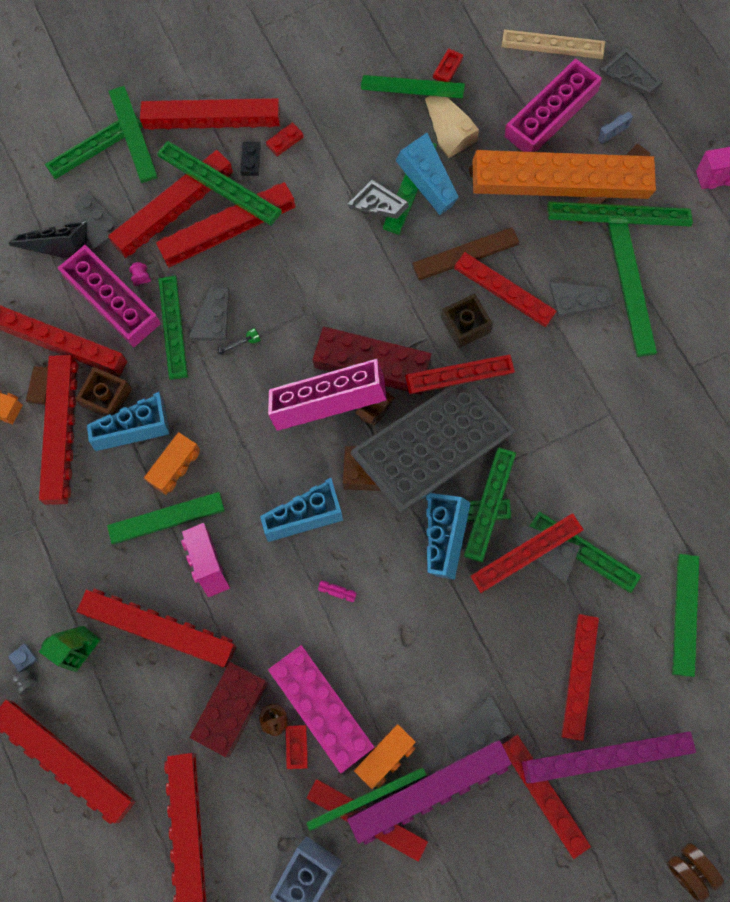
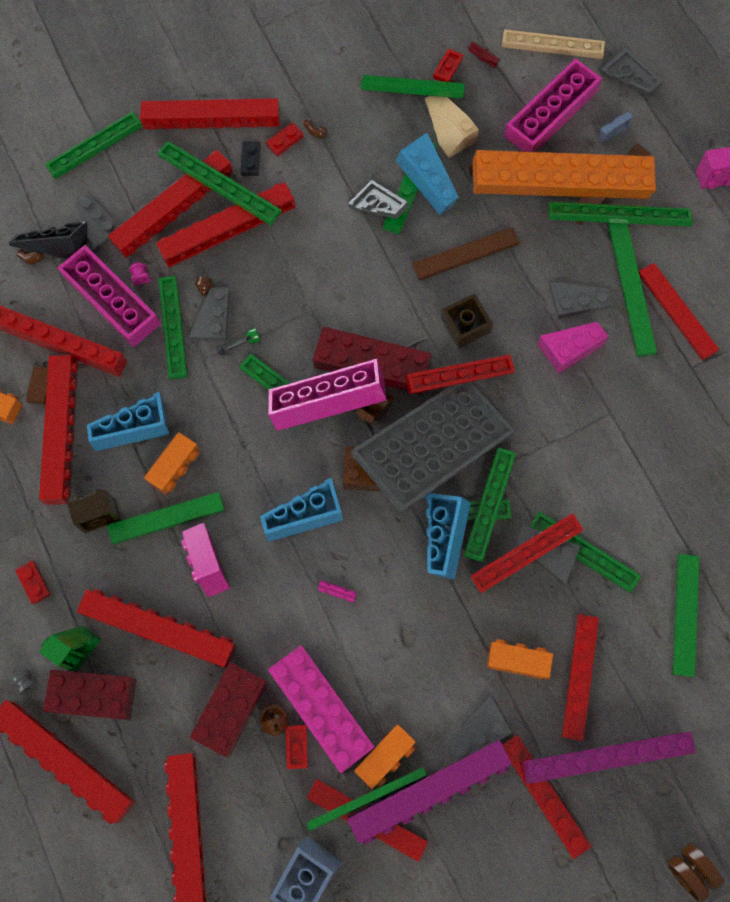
sand blue plate [8,643,38,672] -> none
reddish brown brick [75,367,132,417] -> none
green tile [108,86,158,183] -> none
red plate [454,252,556,328] -> none
none -> red plate [15,560,51,605]
none -> reddish brown arm [16,249,44,265]
none -> dark red brick [43,670,137,721]
none -> dark brown brick [67,489,122,533]
none -> reddish brown plate [195,277,213,296]
none -> green tile [239,354,290,391]
none -> reddish brown arm [302,118,327,139]
none -> dark red axle [468,42,500,69]
none -> orange brick [486,639,553,680]
none -> dark pink wedge [537,322,608,373]
none -> red tile [639,263,719,361]

